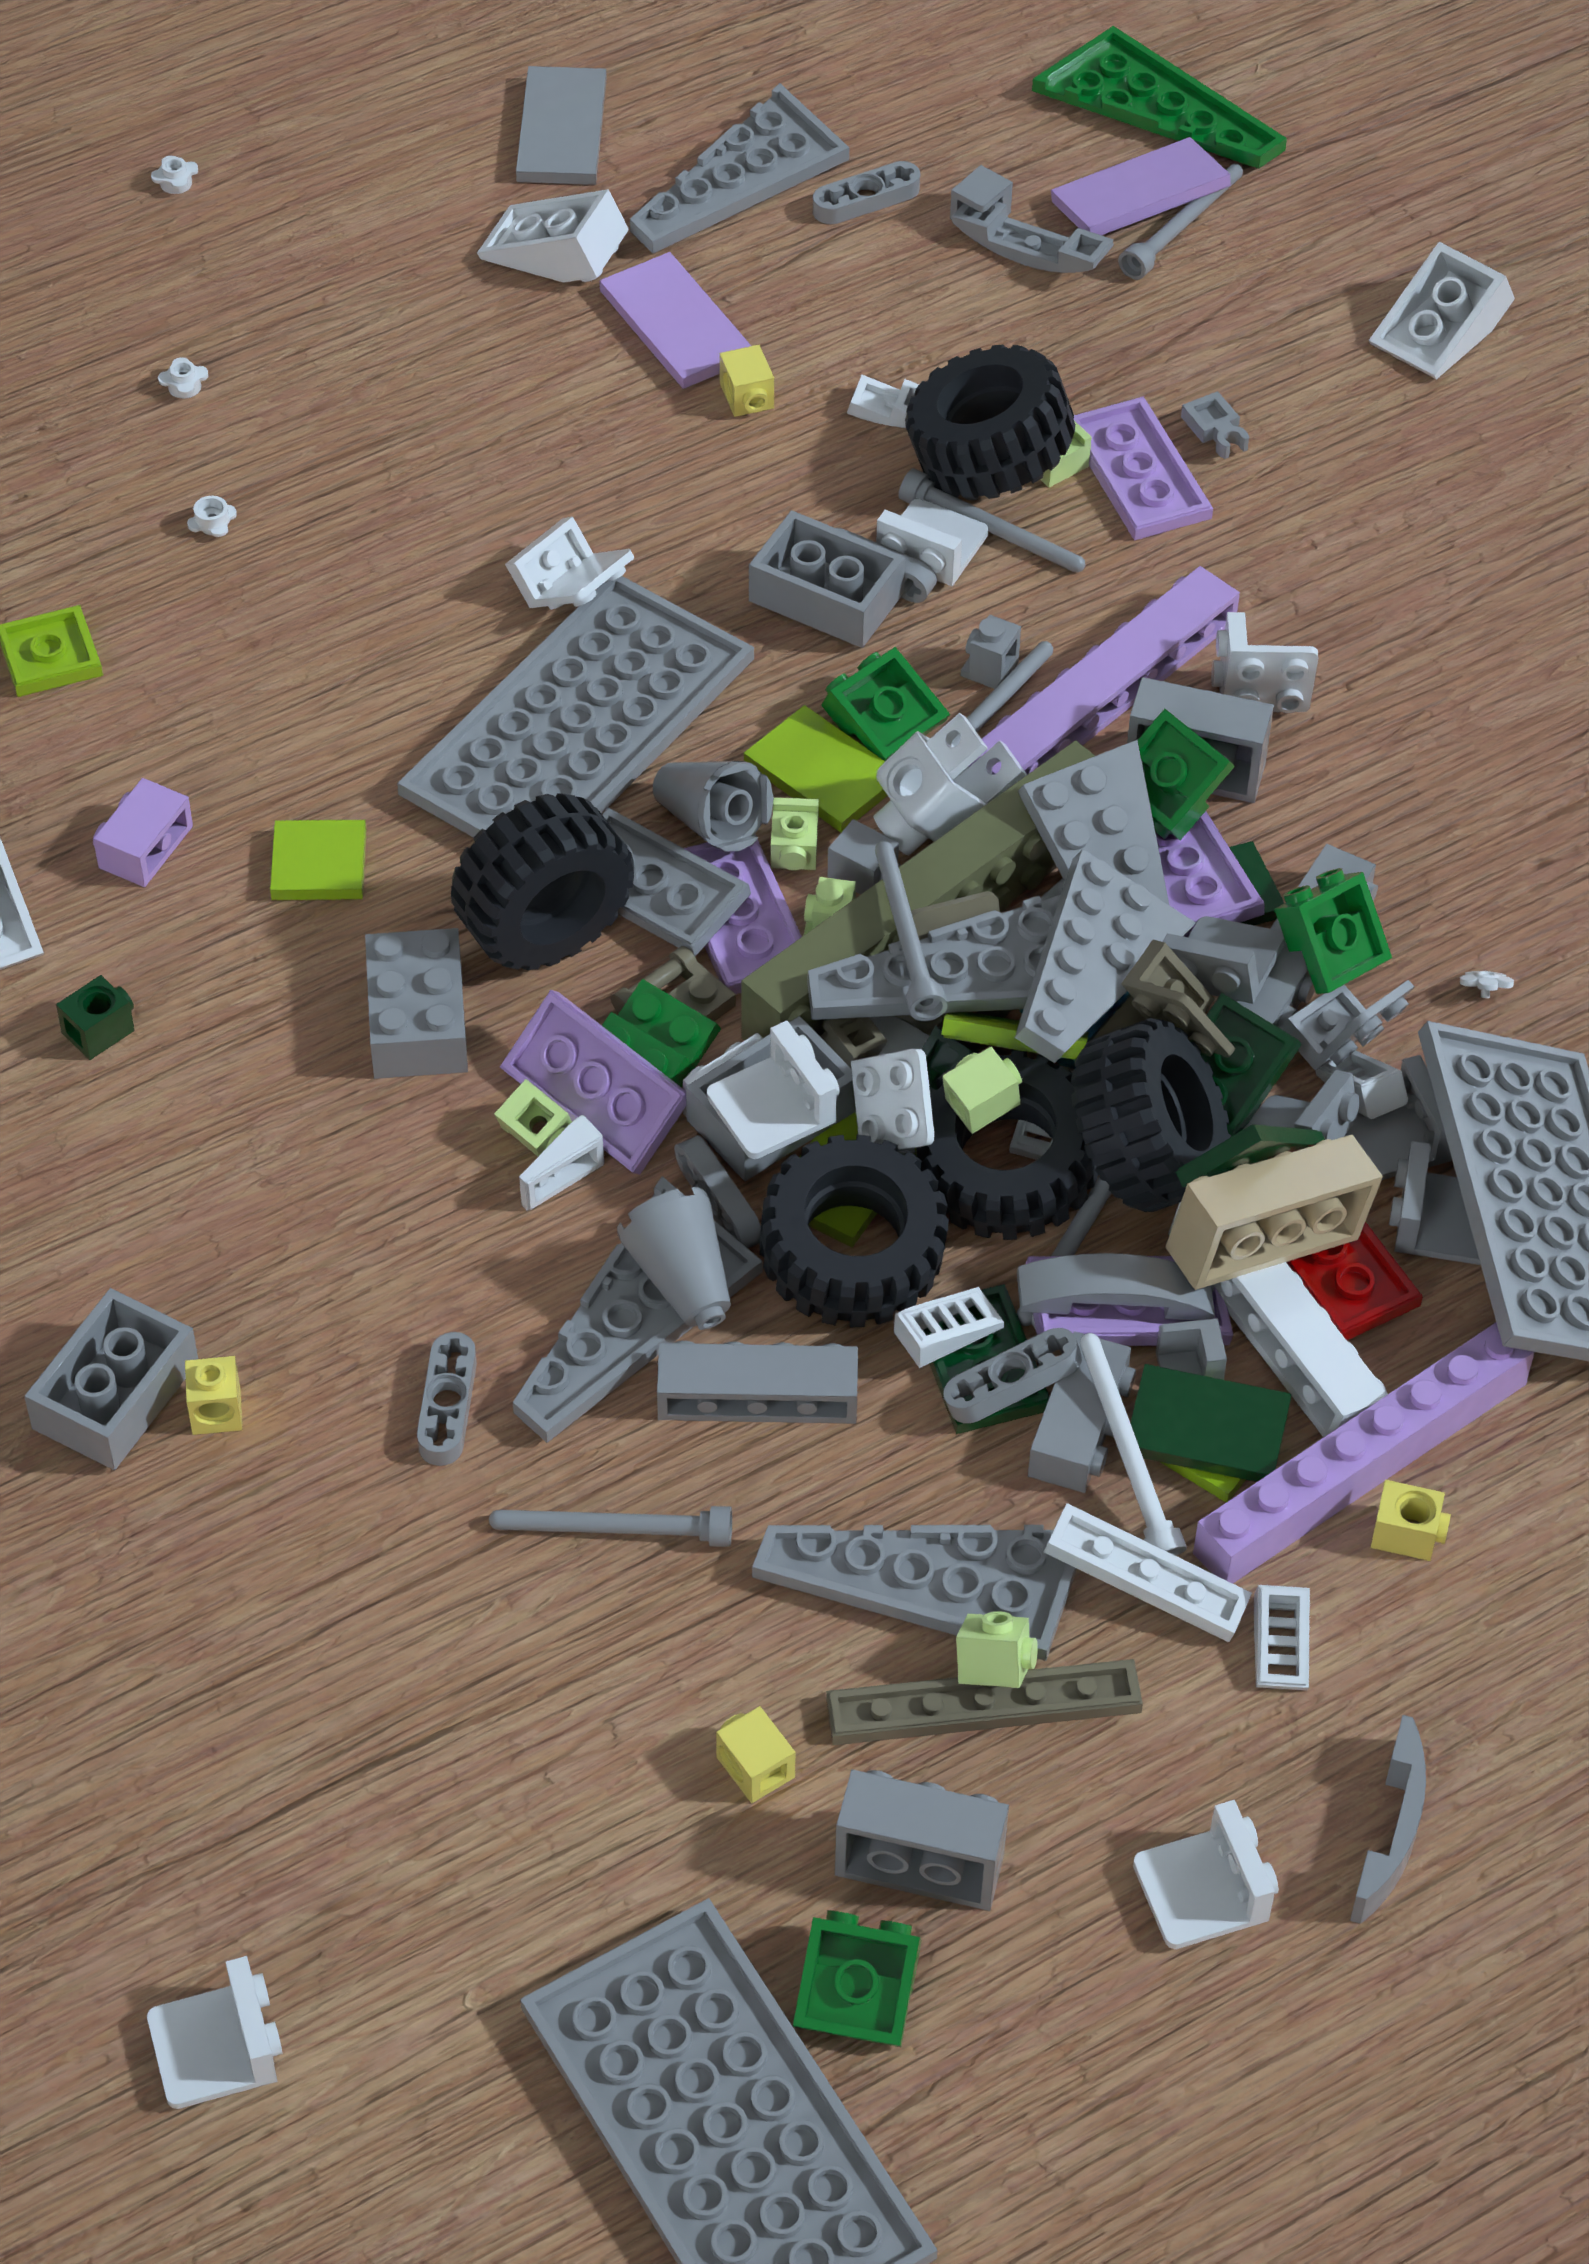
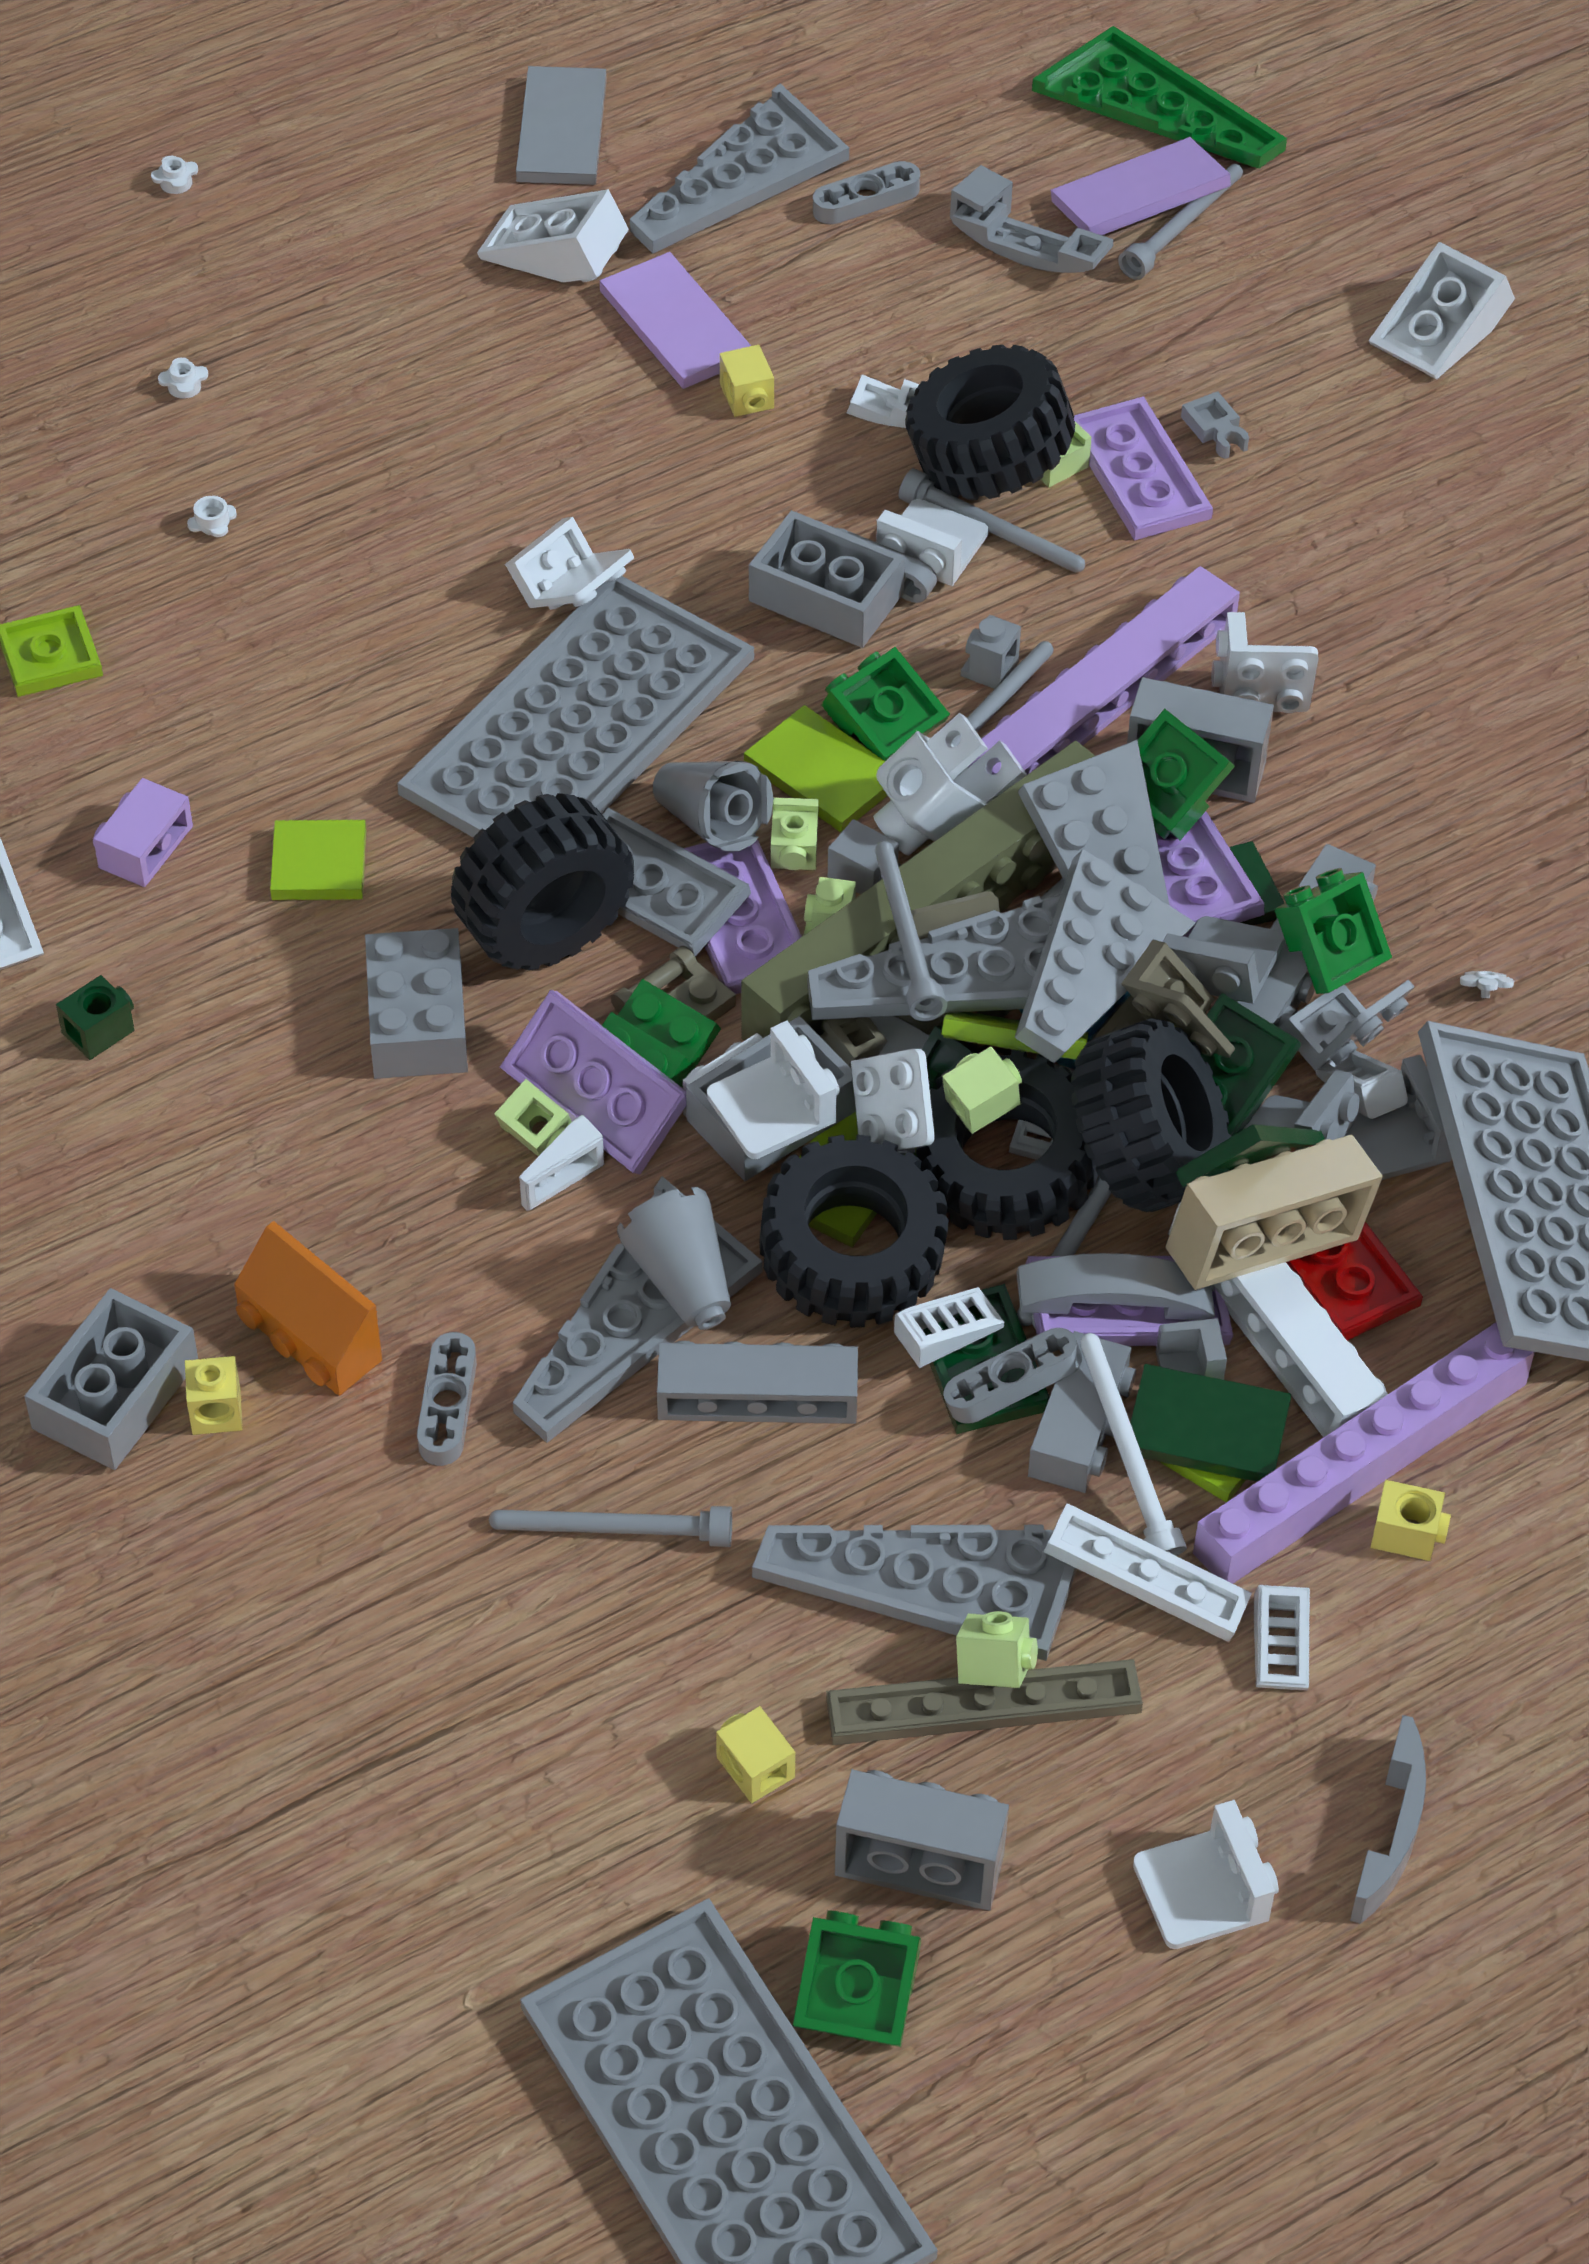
white bracket [147,1956,283,2109] -> none
light grey beam [674,1135,761,1248] -> none
light grey bracket [1389,1141,1481,1265] -> none
none -> orange slope [234,1221,382,1396]

